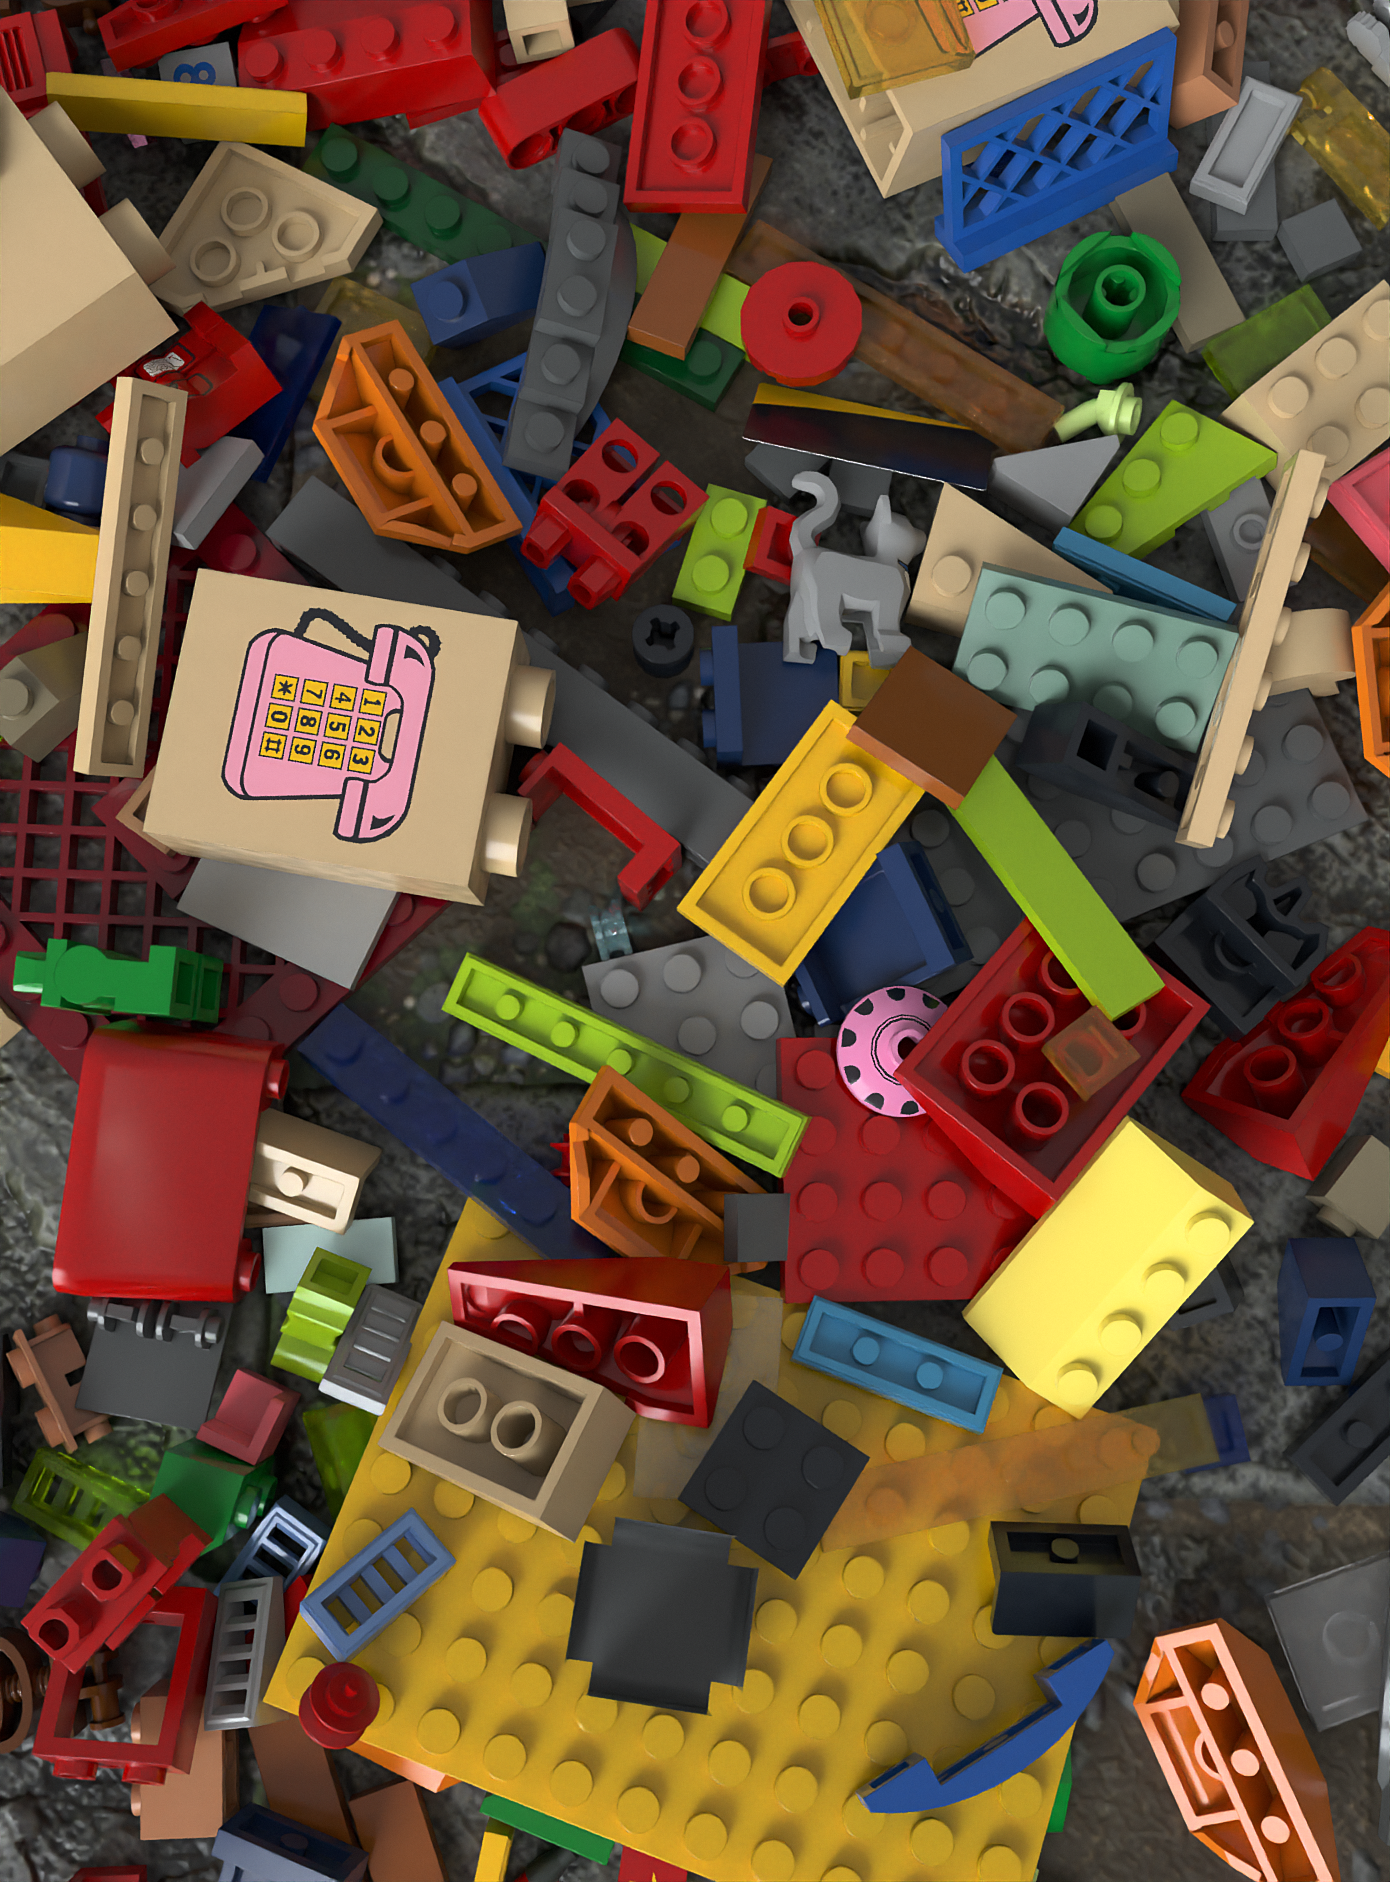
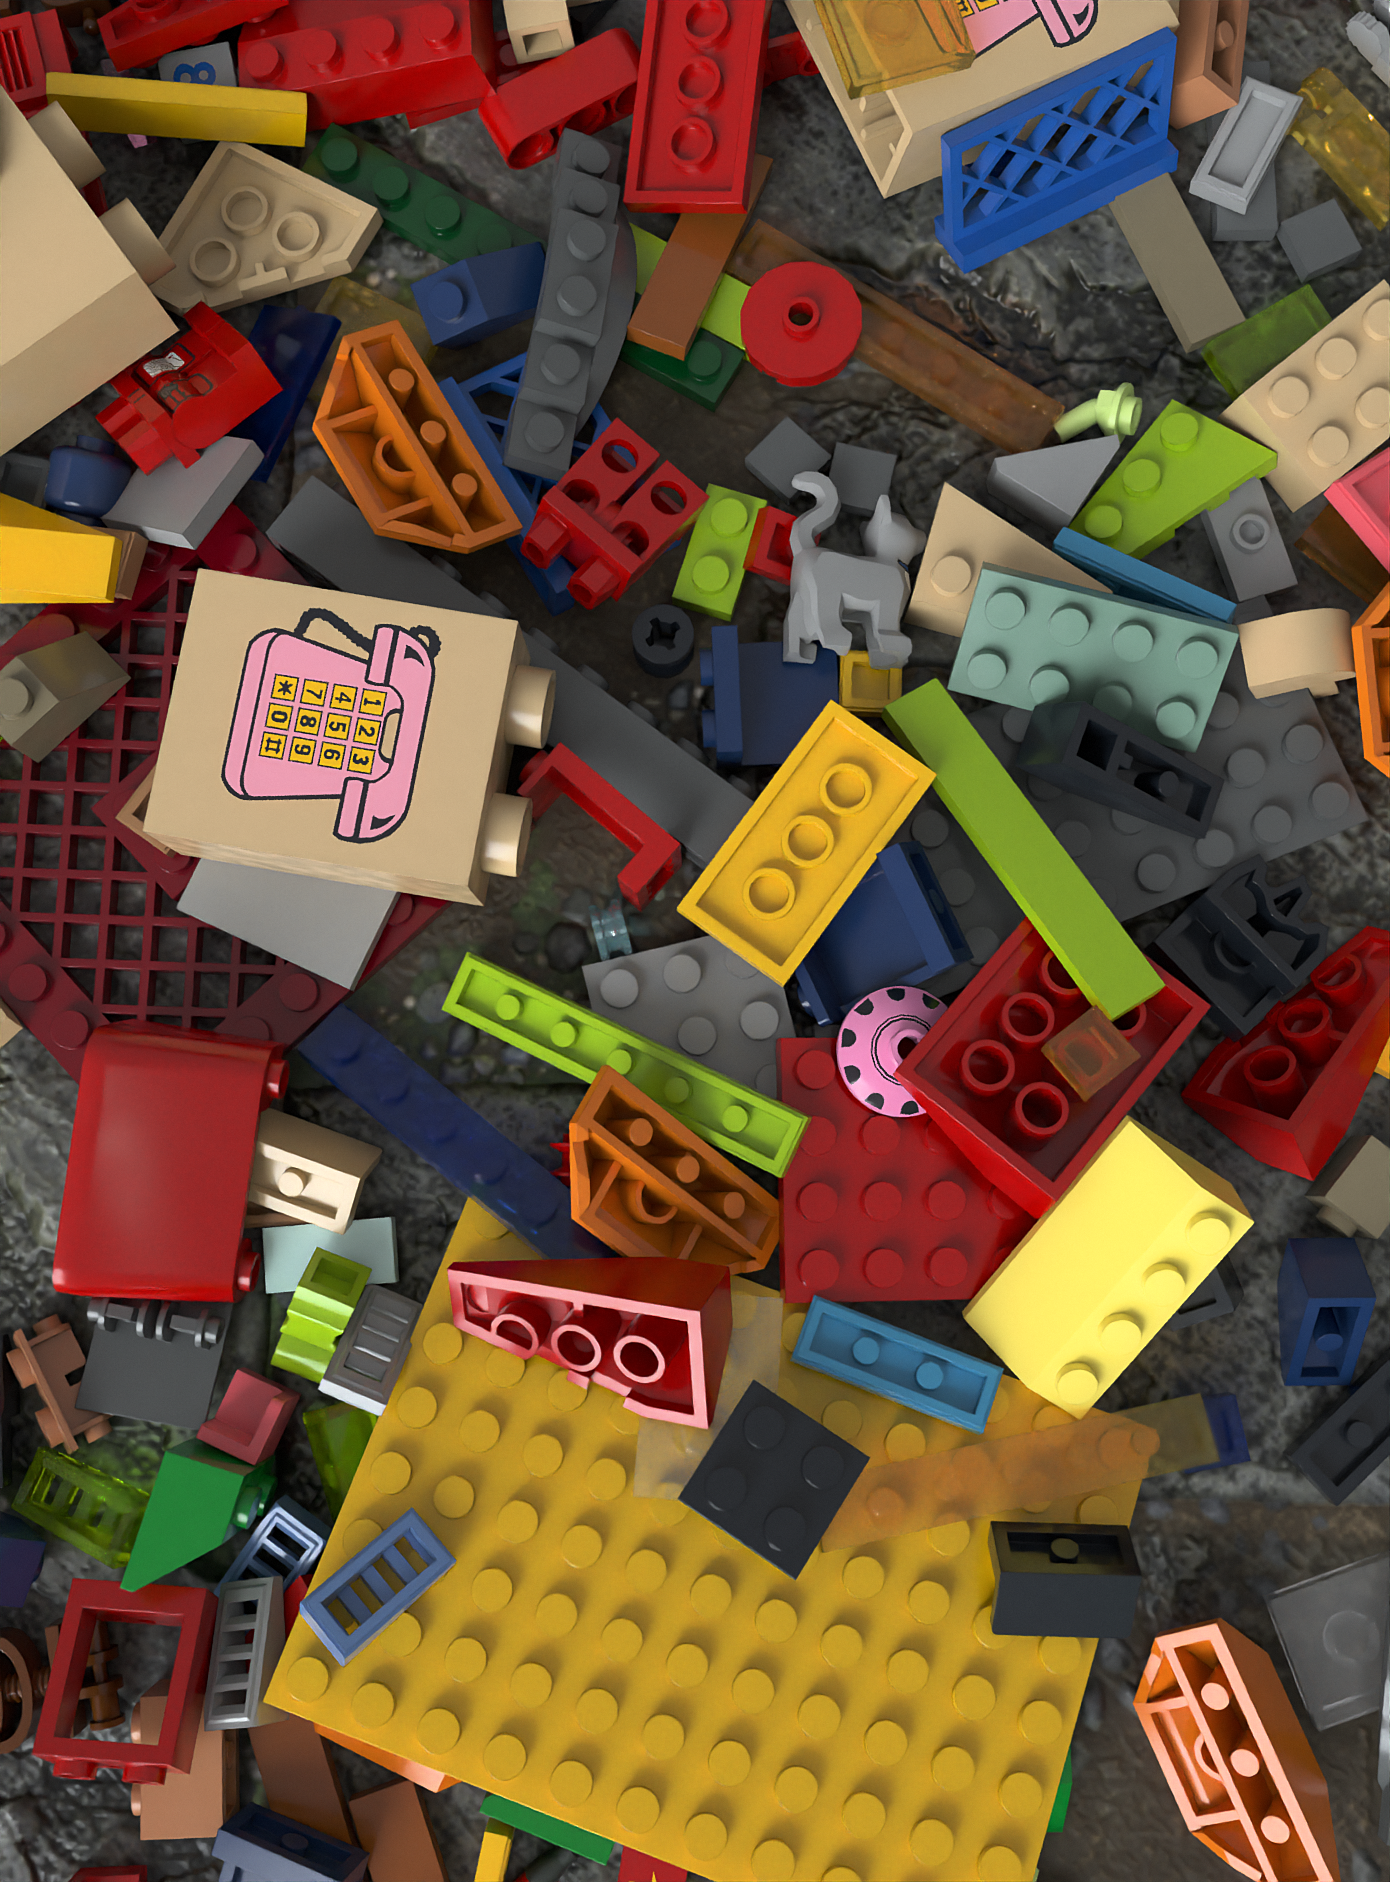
green hips [13,938,224,1024] -> none
red hips [20,1493,214,1675] -> none
tan plate [73,376,188,778] -> none
red wheel [298,1662,380,1749] -> none
tan slope [377,1320,636,1543] -> none
dark grey piece [565,1517,759,1716] -> none
dark grey tile [724,1193,791,1263] -> none
black sticker [742,383,994,491] -> none
dark orange tile [845,645,1017,810] -> none
blue slope [855,1638,1114,1813] -> none
green brick [1042,230,1182,385] -> none
tan plate [1175,449,1330,849] -> none

